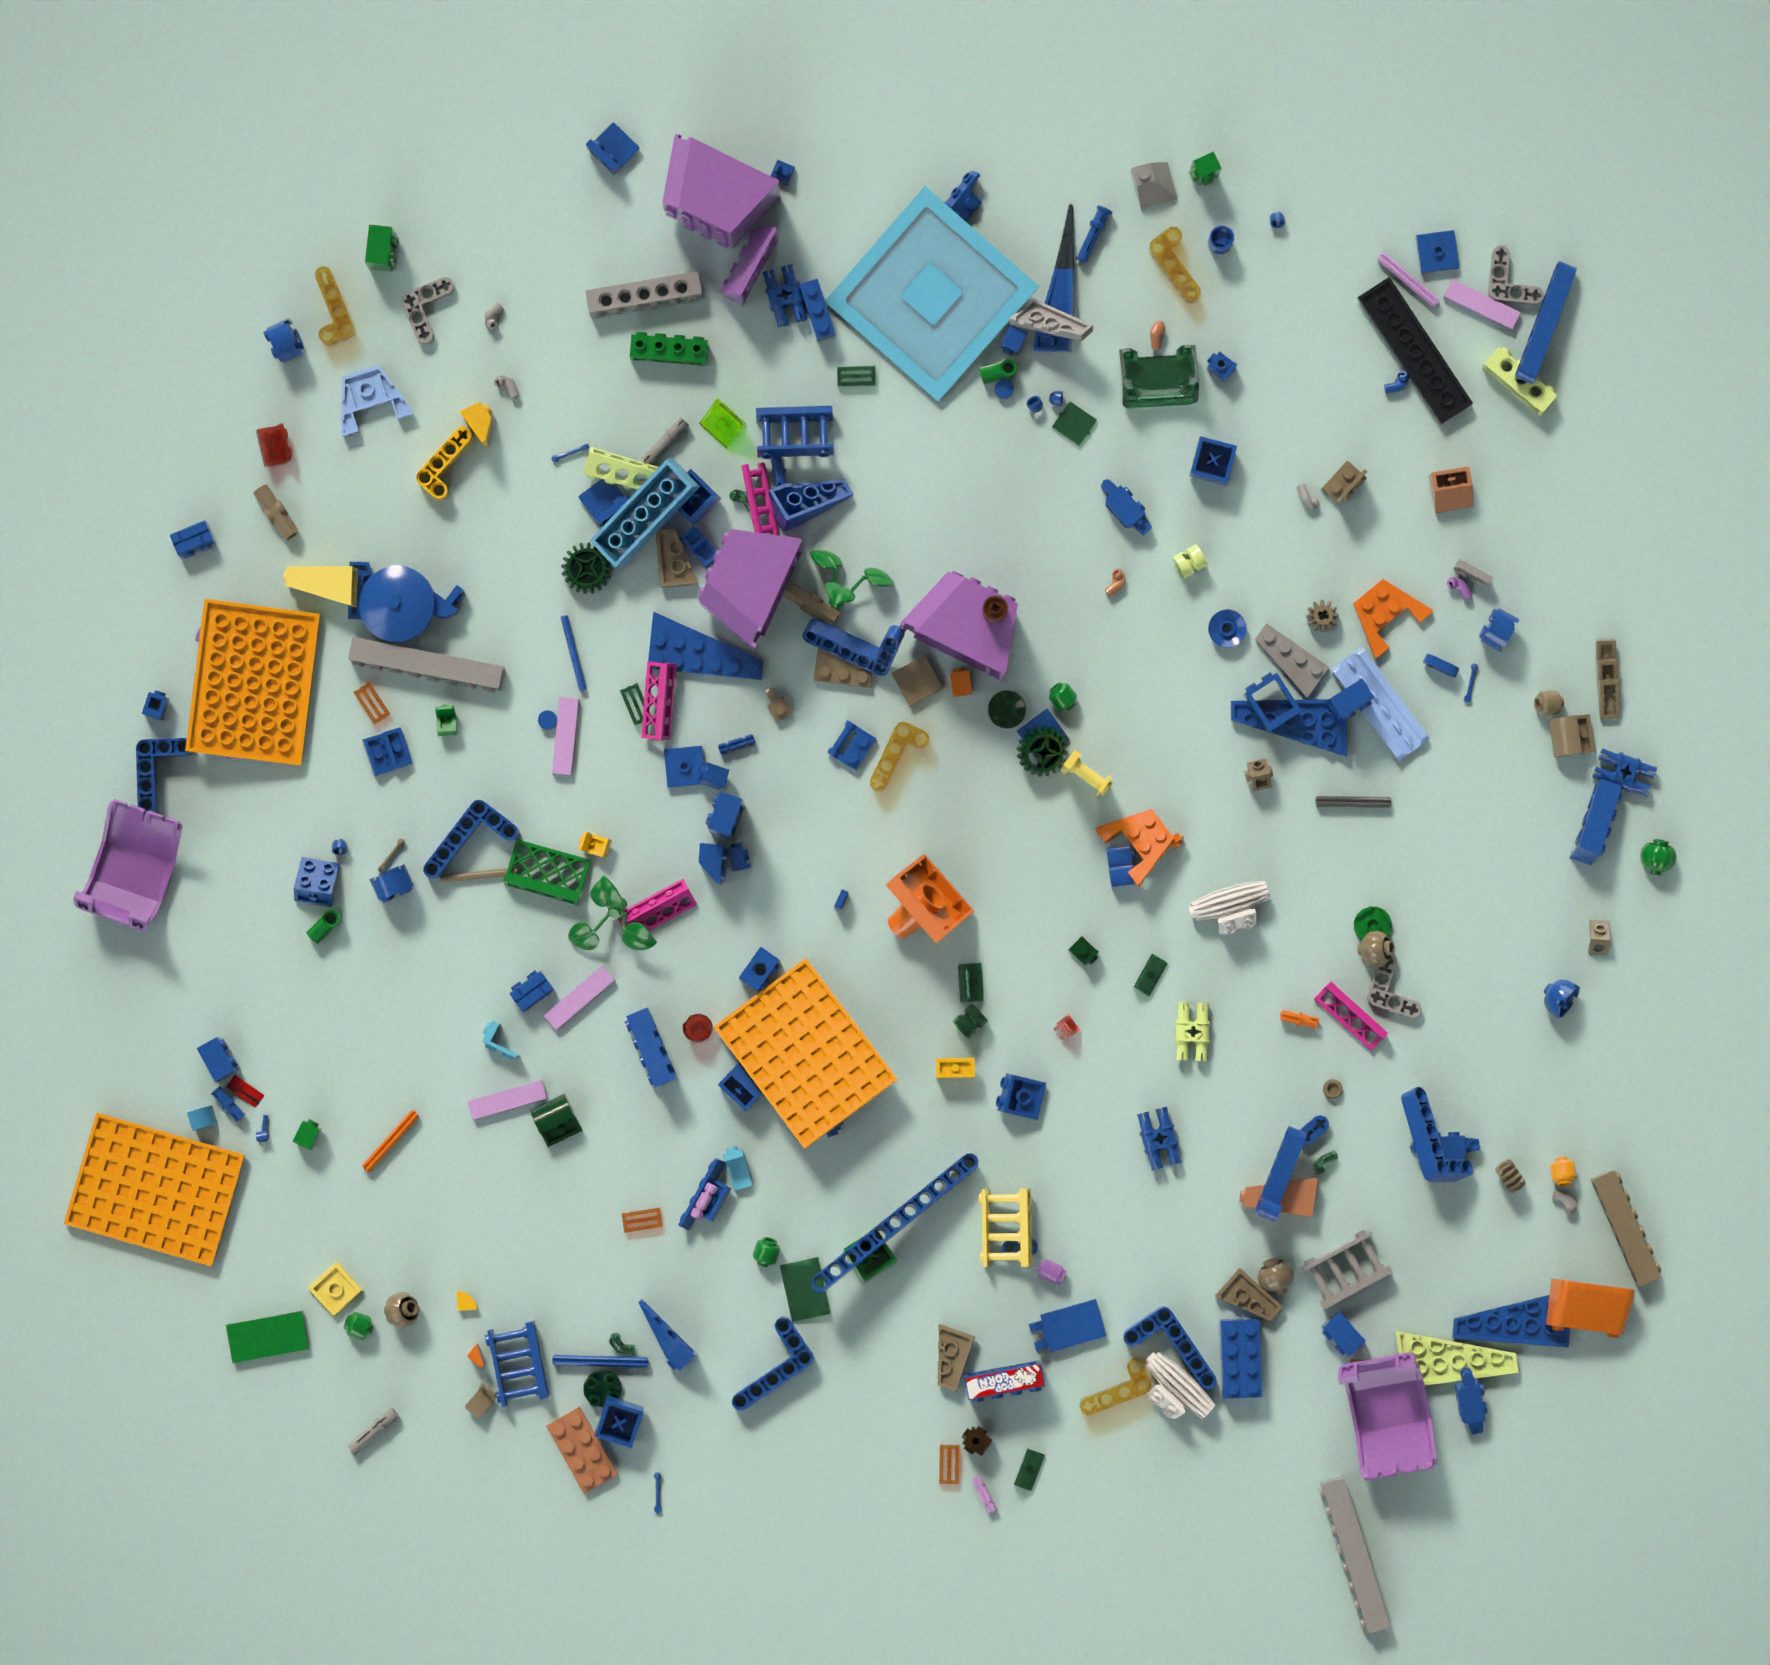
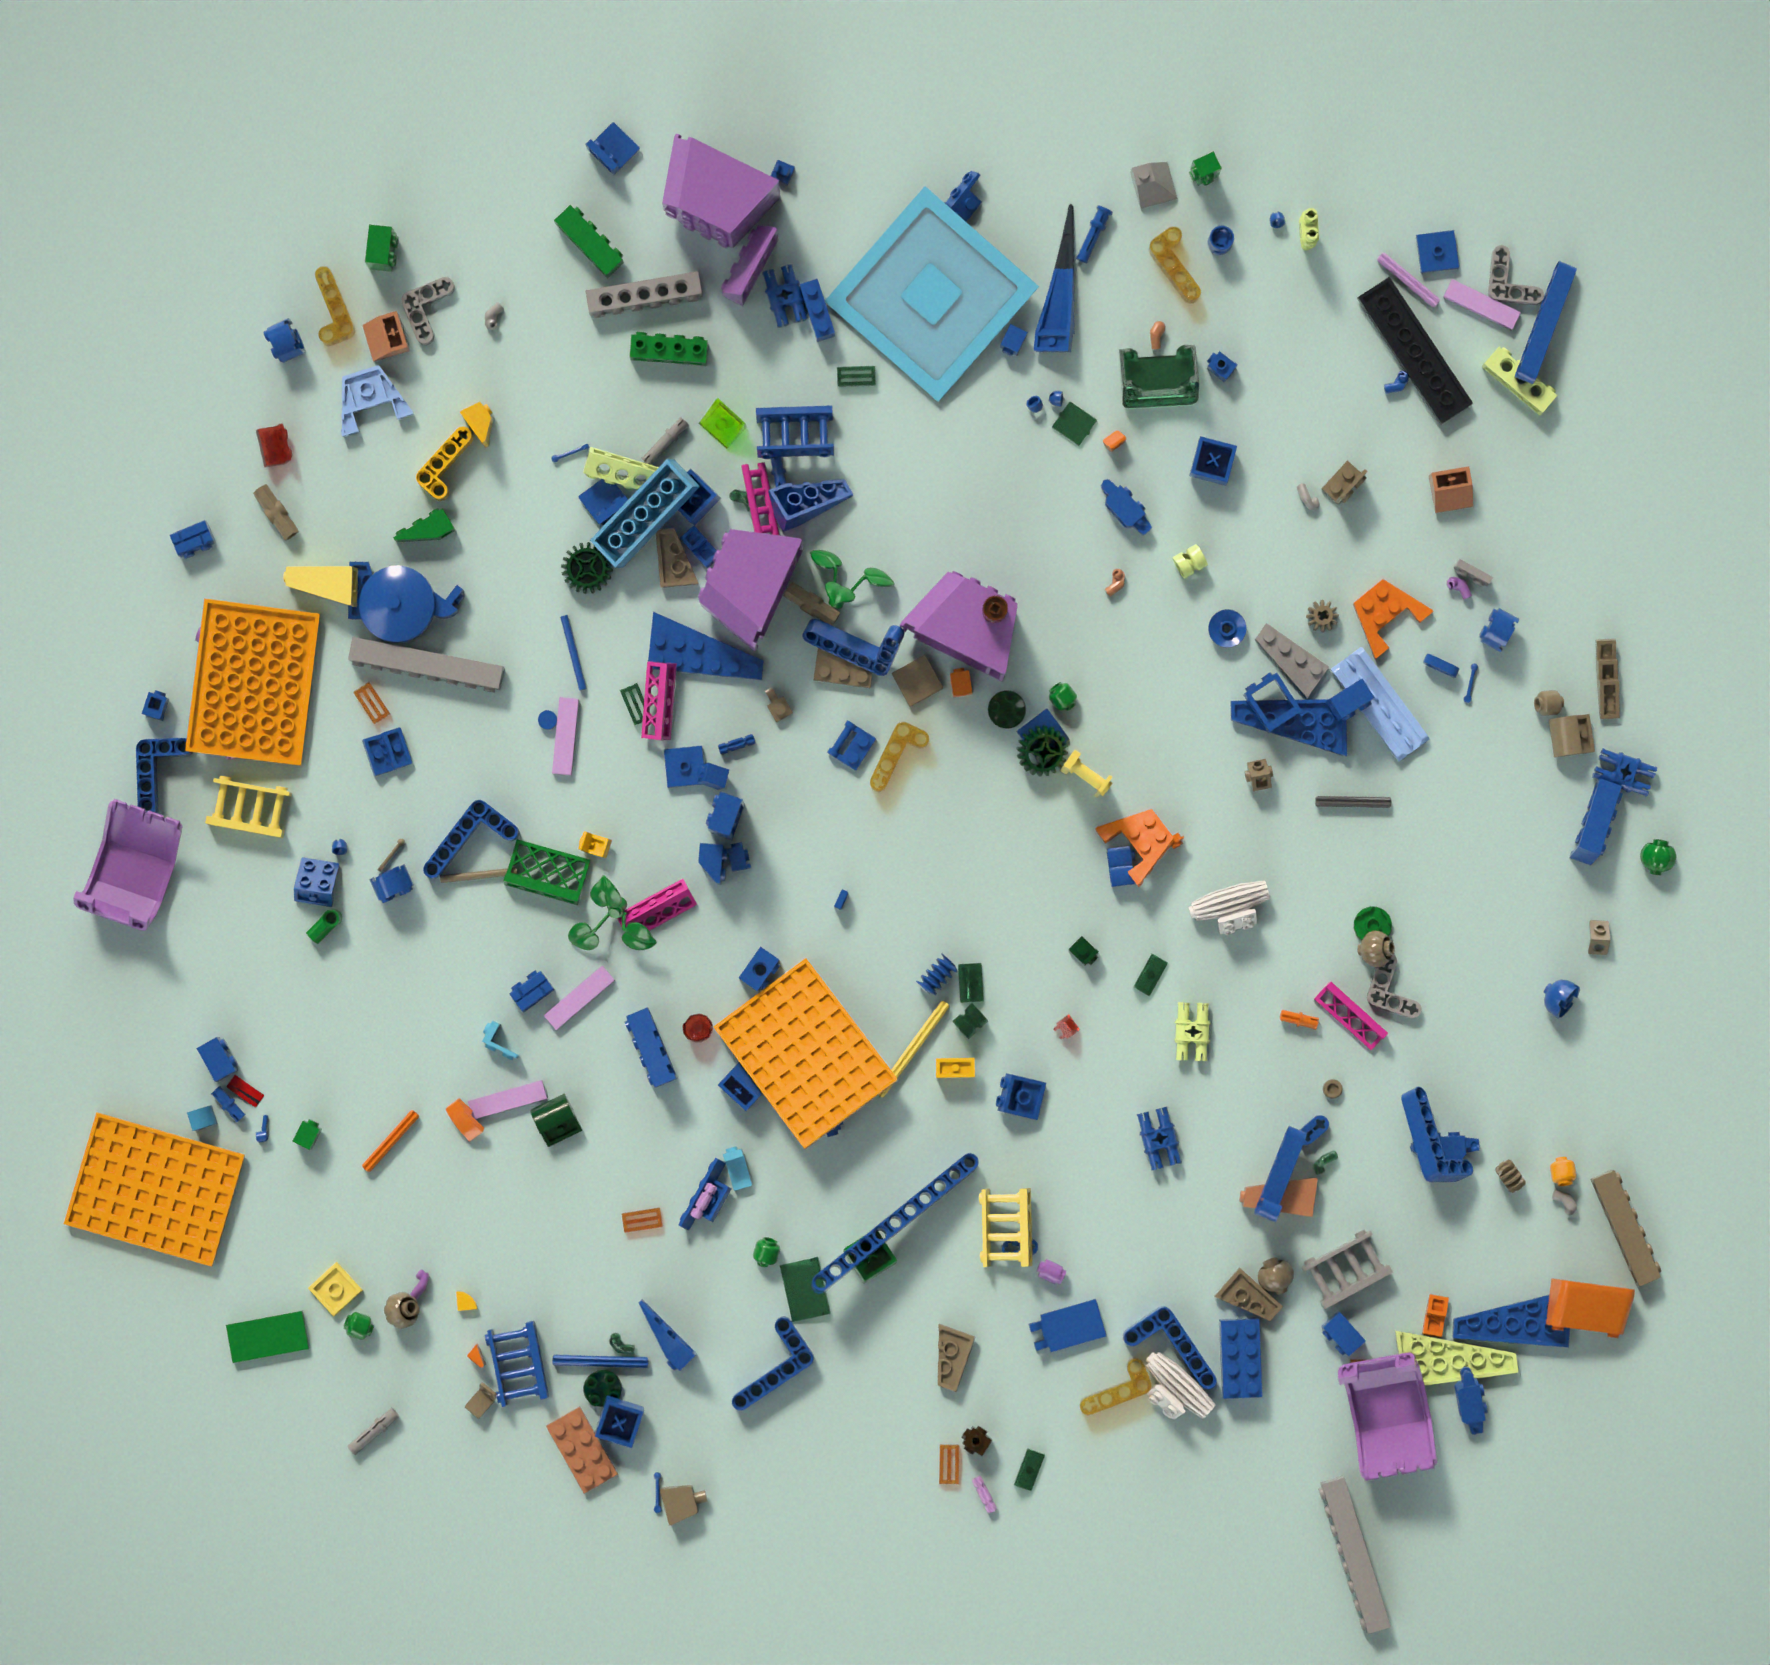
green bracket [435,705,457,736] -> none
light grey arm [494,375,520,399] -> none
orange piece [886,854,975,944] -> none
brick [964,1360,1045,1403] -> none
green piece [979,359,1018,384] -> none
blue tile [995,379,1014,399] -> none
light grey wing [1009,299,1093,341] -> none
none -> light yellow fence [205,776,292,838]
none -> nougat slope [362,311,410,362]
none -> green slope [393,508,456,542]
none -> medium lavender arm [410,1270,429,1299]
none -> orange slope [446,1098,484,1141]
none -> green brick [554,205,624,278]
none -> dark tan torso [660,1485,708,1526]
none -> light yellow axle [879,1001,949,1097]
none -> blue piece [916,954,958,996]
none -> orange slope [1103,430,1126,452]
none -> yellowish green pin [1299,208,1319,250]
none -> orange slope [1422,1294,1449,1338]

